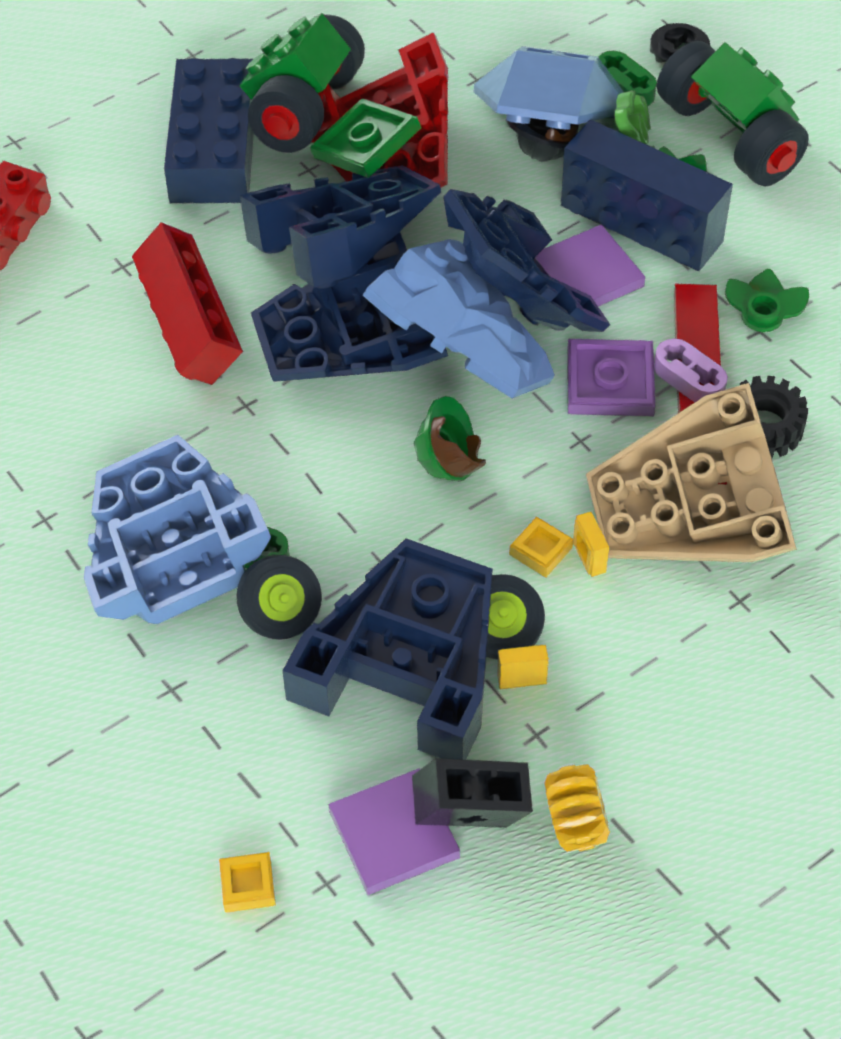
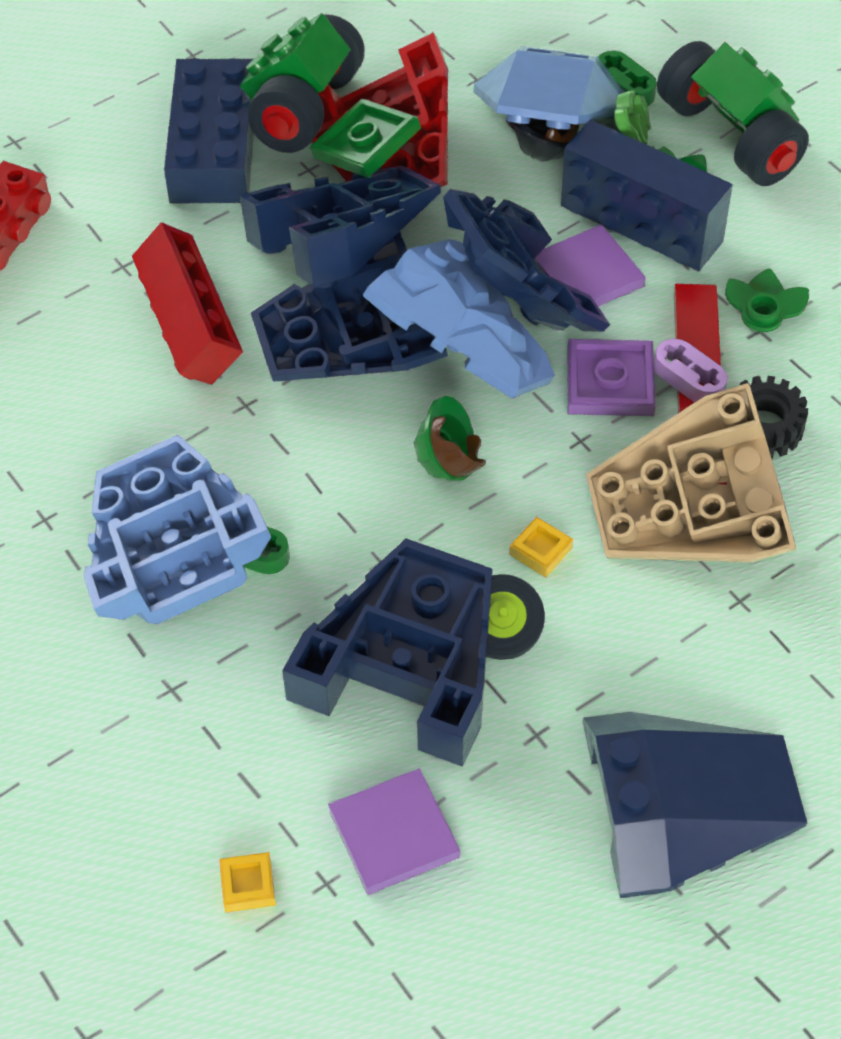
black wheel [236,555,322,640] -> none
black brick [412,758,533,828] -> none
yellow tile [497,645,549,689] -> none
yellow gear [544,764,610,852] -> none
yellow tile [573,511,609,577] -> none
black gear [650,23,710,63] -> none
none -> dark blue wedge [583,711,807,898]

